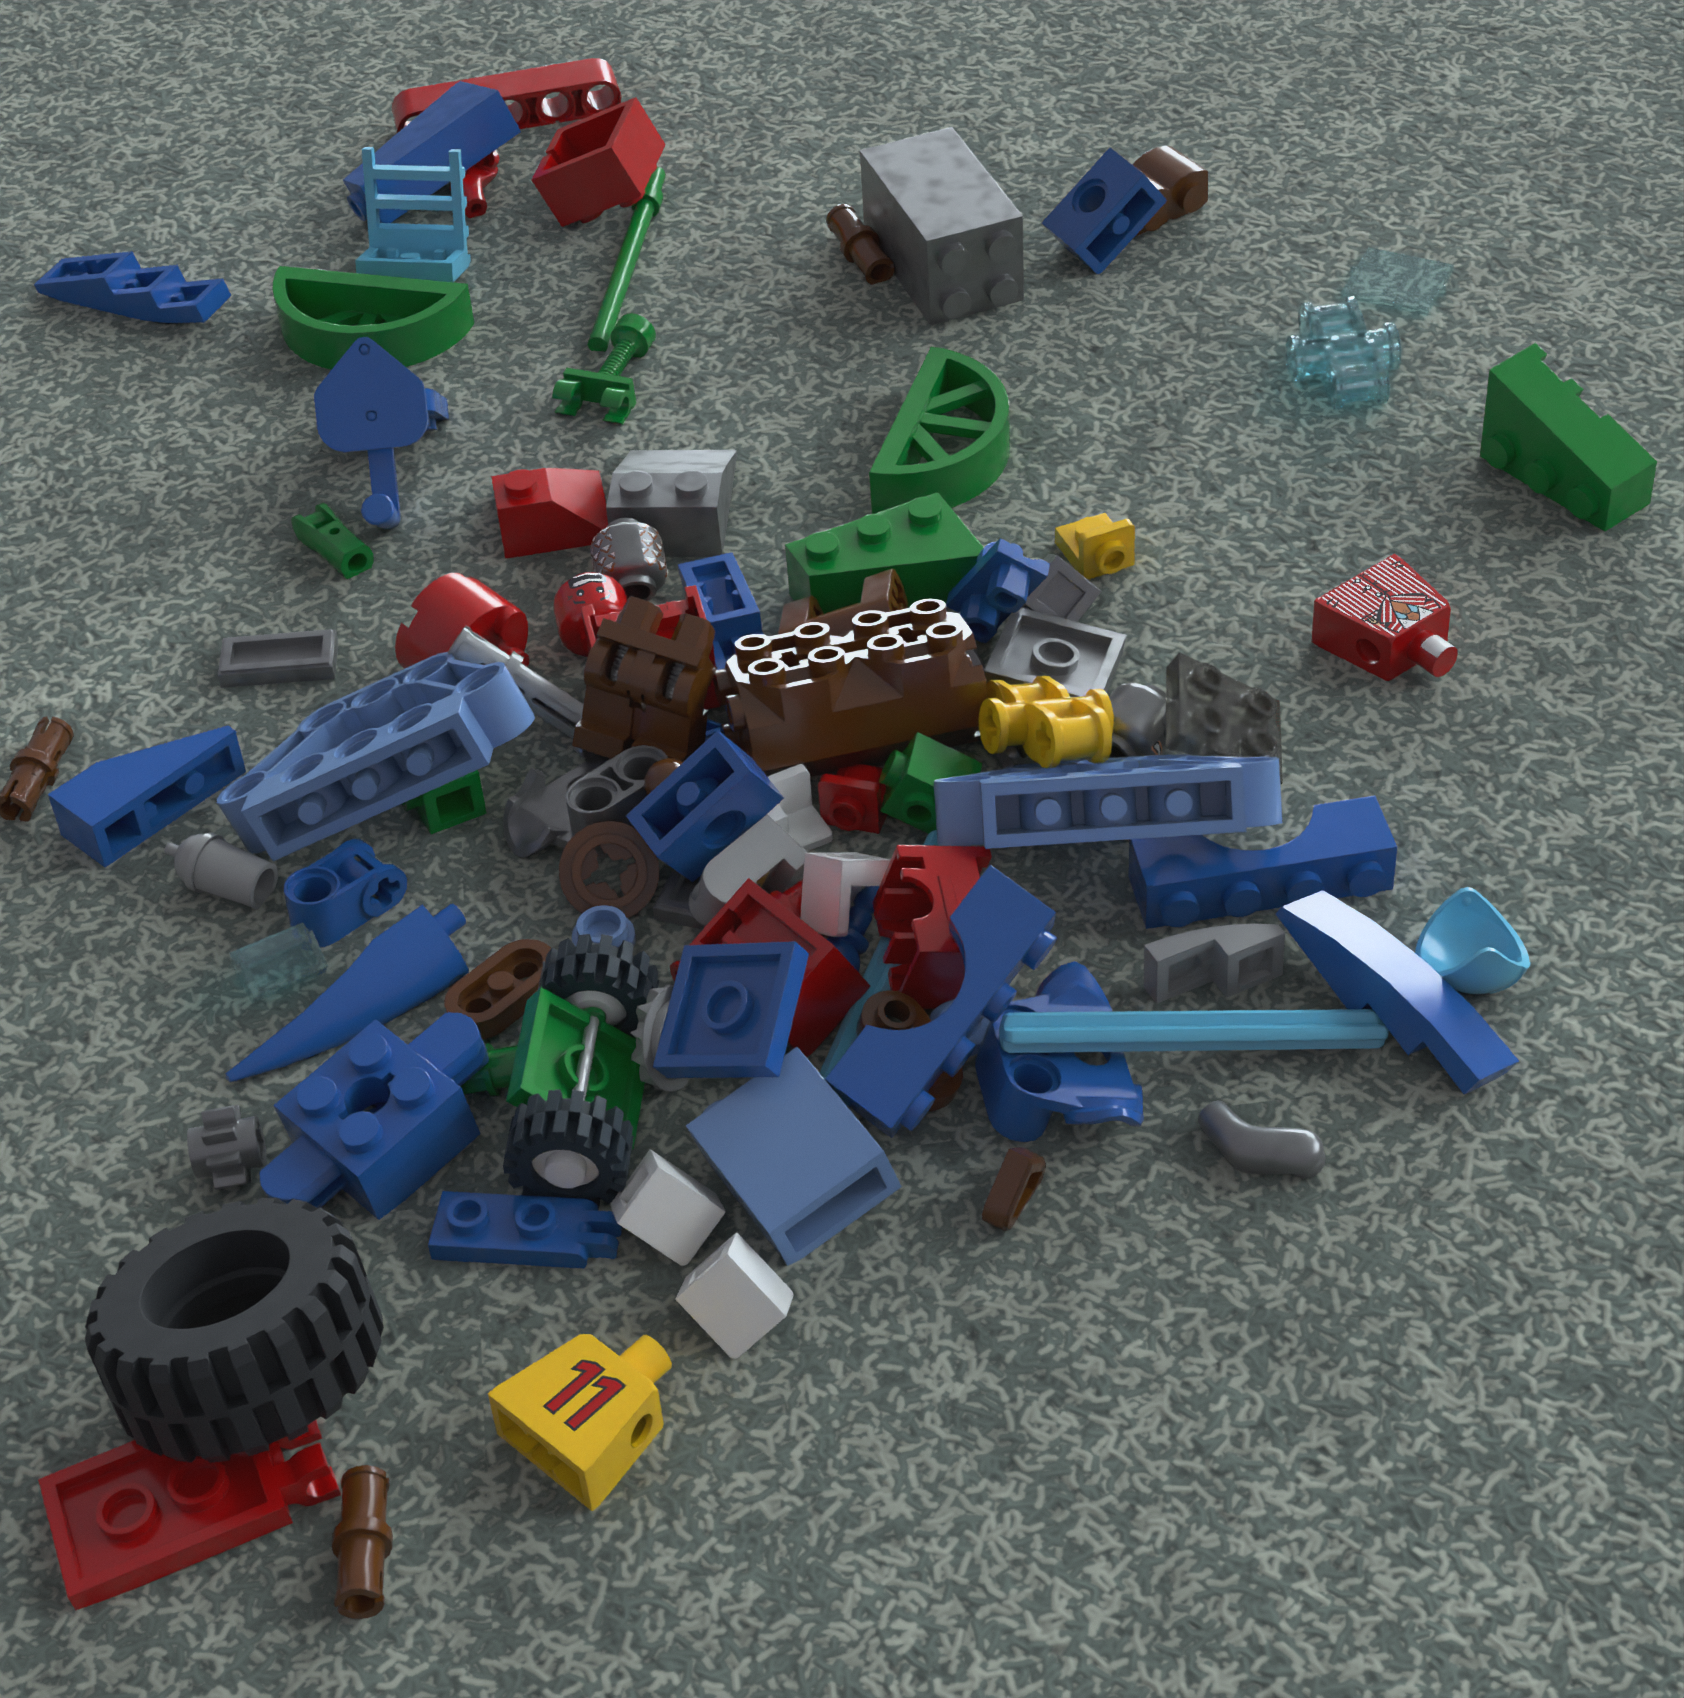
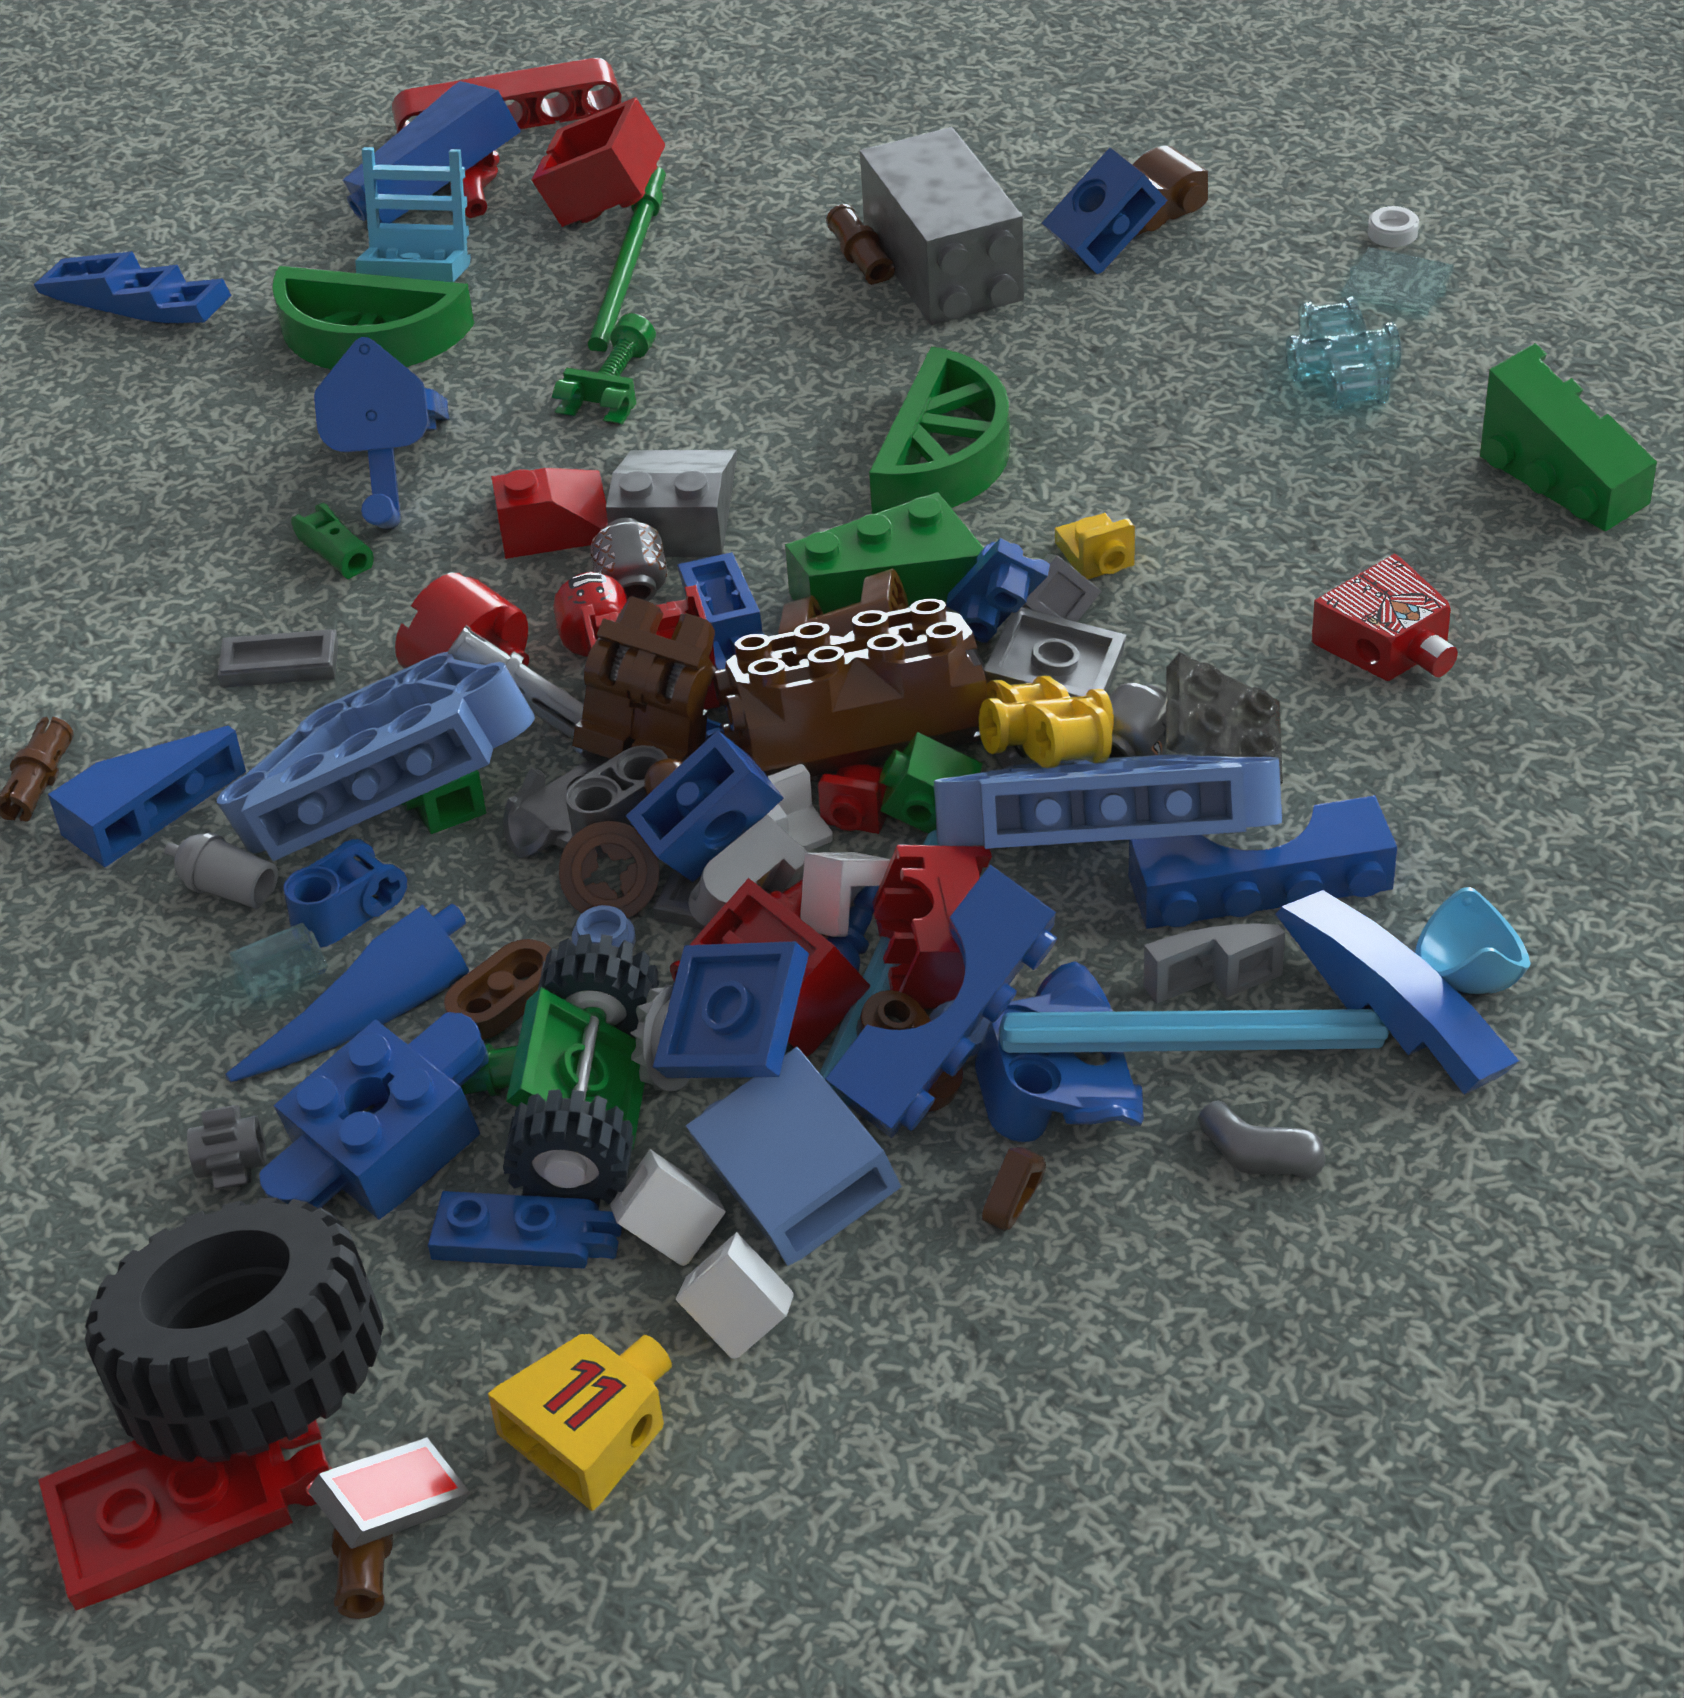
none -> tile [308,1438,470,1549]
none -> white tile [1368,206,1419,247]

